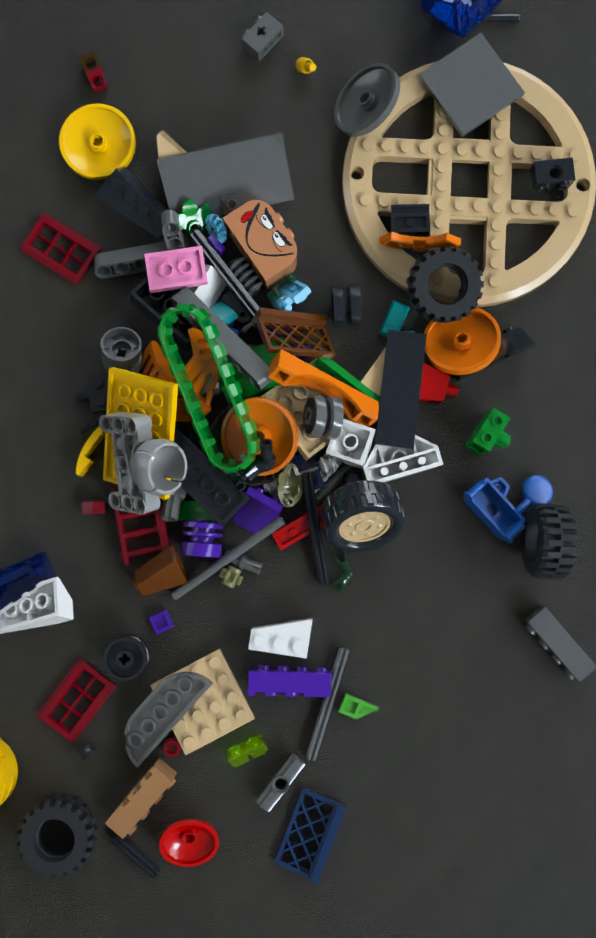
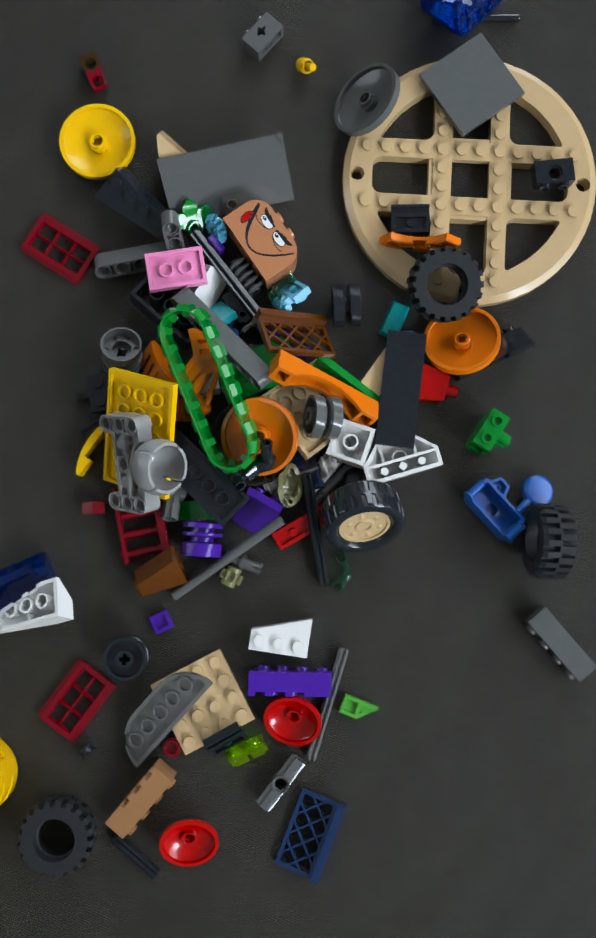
none -> black plate [202,721,249,757]
none -> red dish [263,696,322,746]

